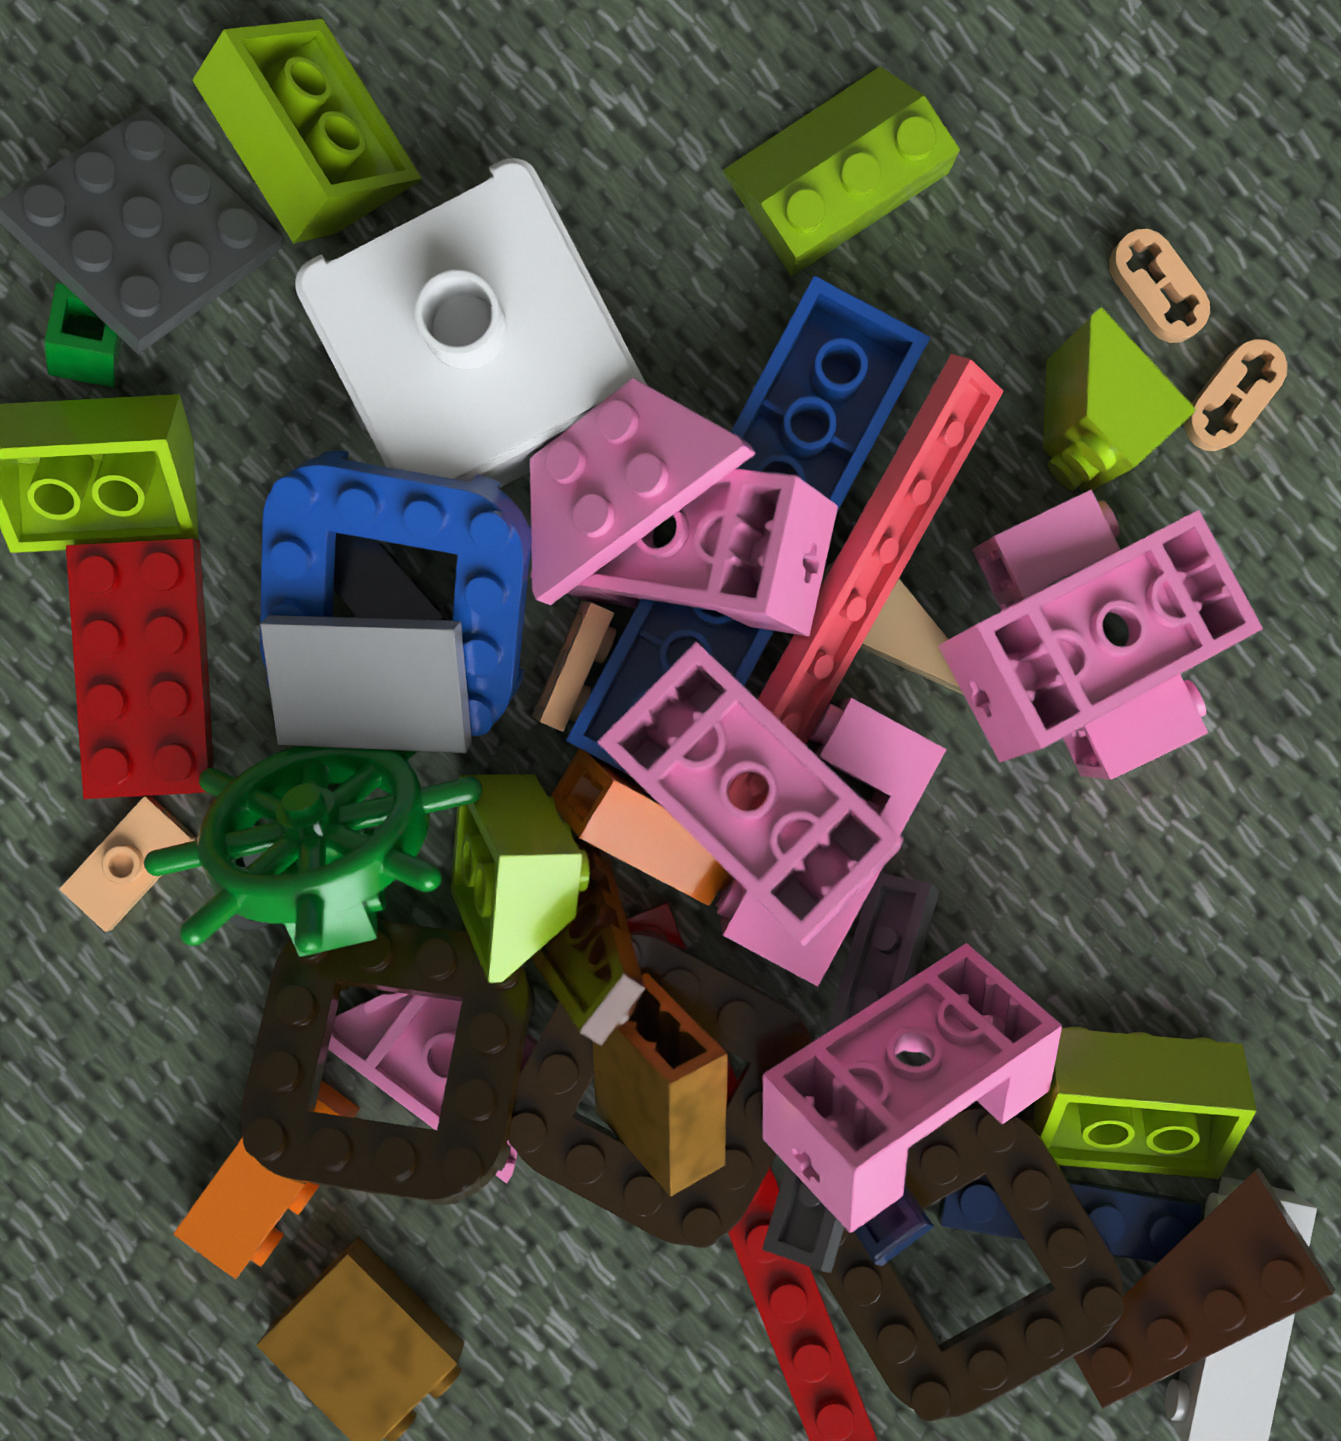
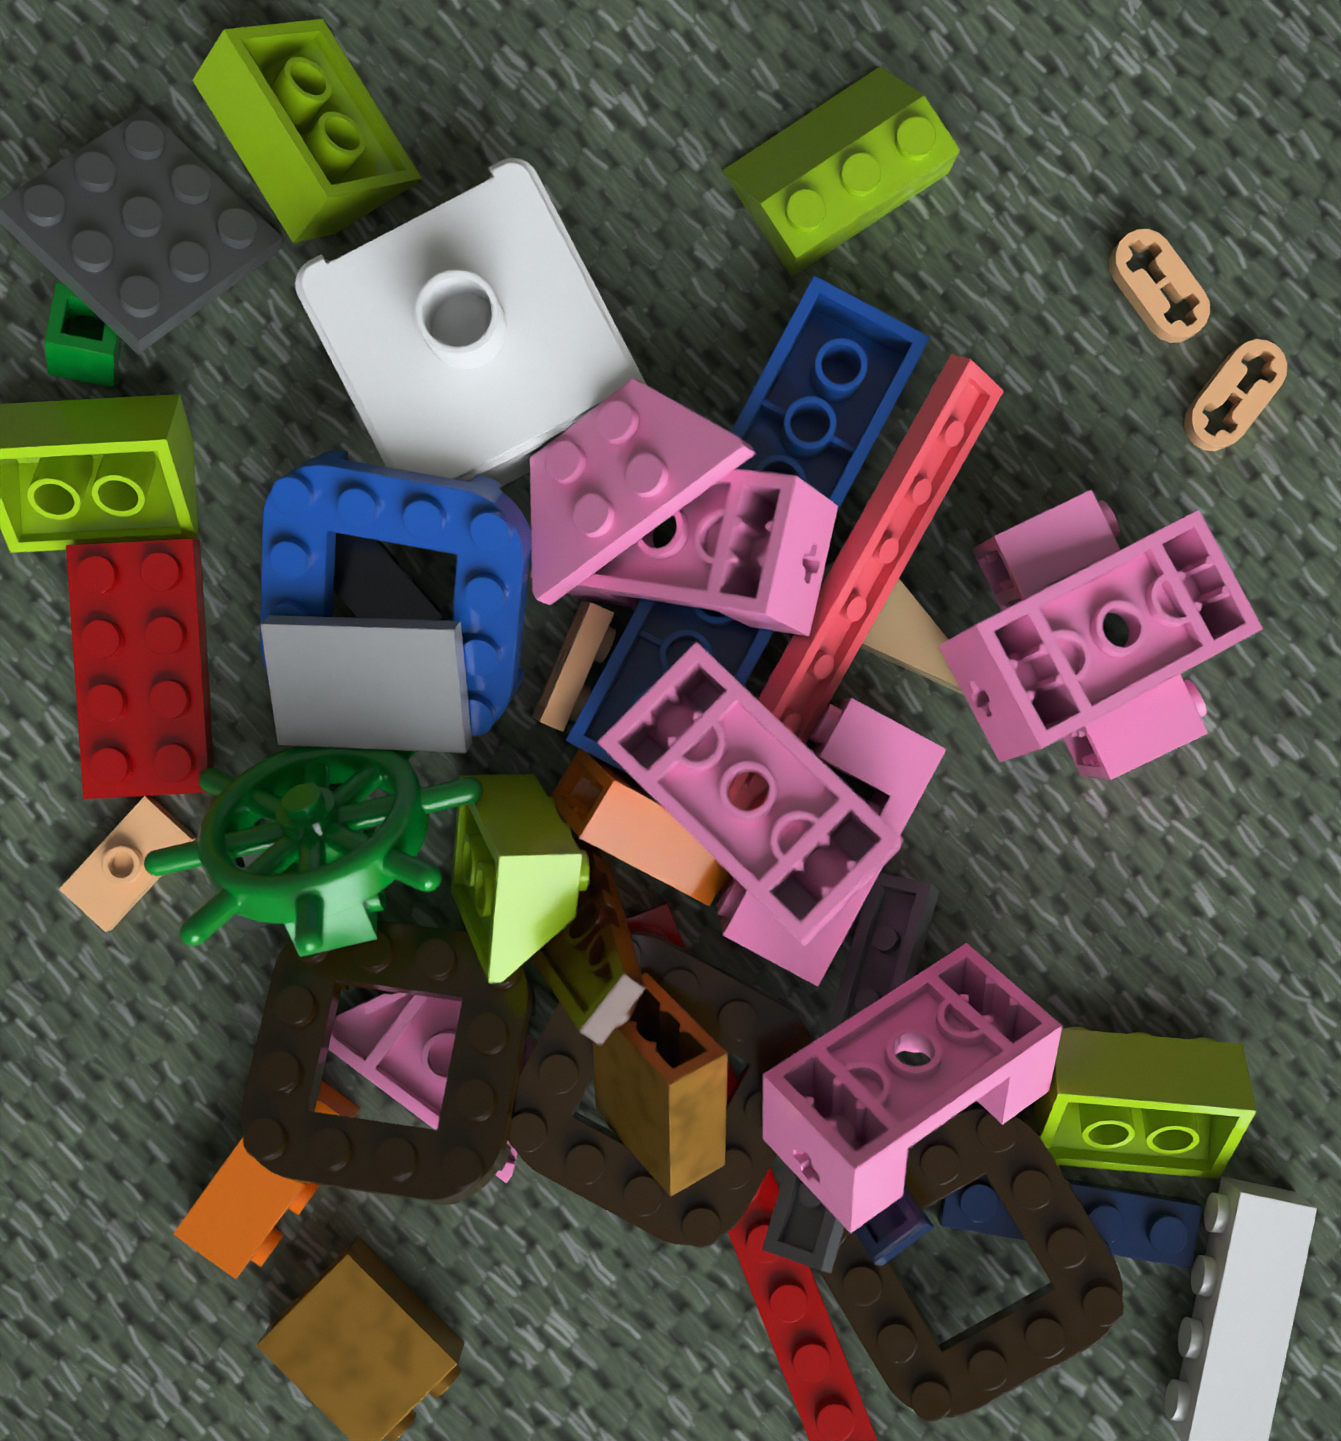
lime slope [1043,307,1196,493] -> none
reddish brown wing [1074,1168,1336,1408] -> none

